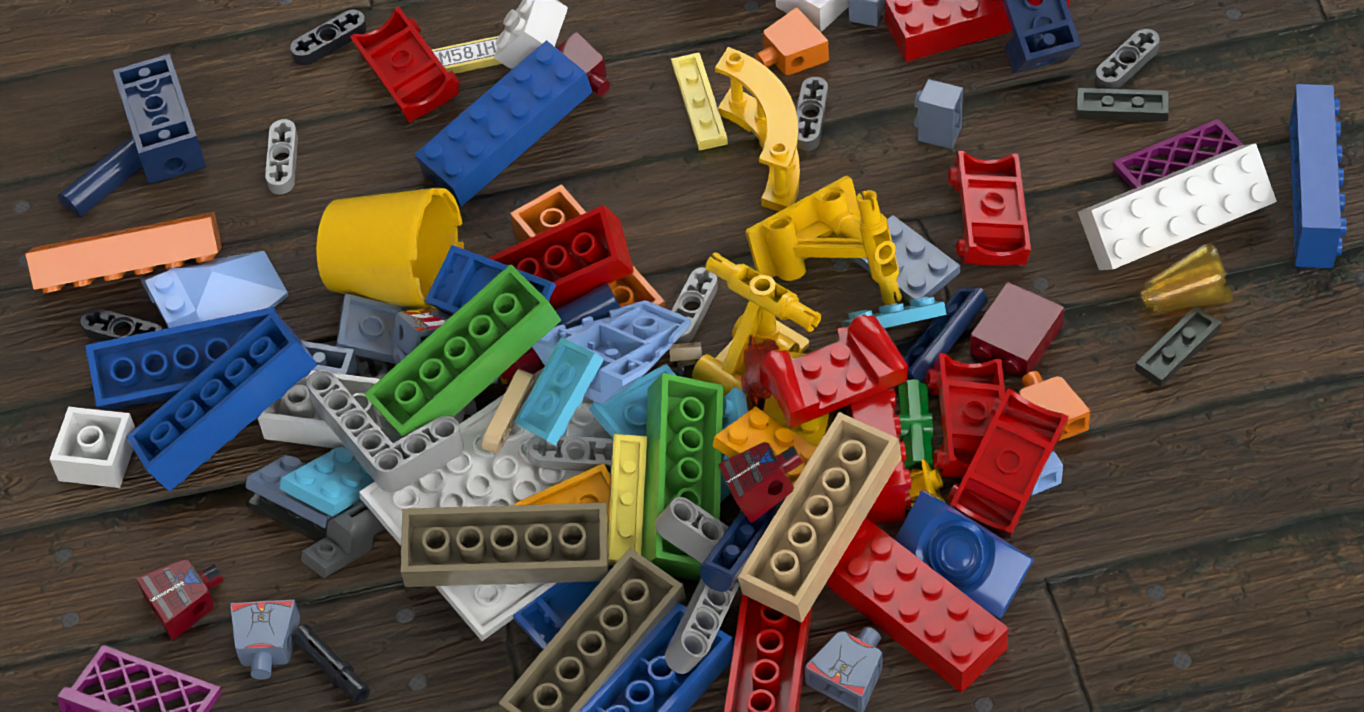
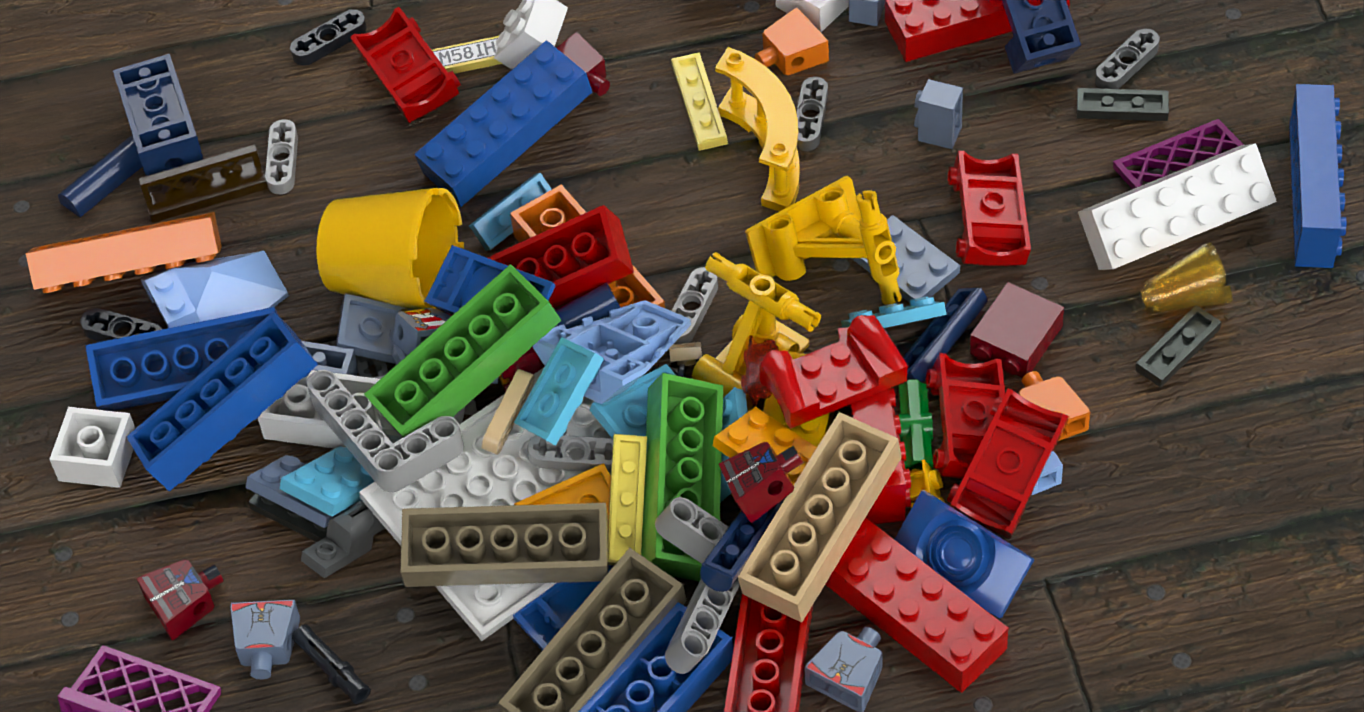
none -> dark brown fence [138,144,268,223]
none -> dark azure plate [469,172,552,251]

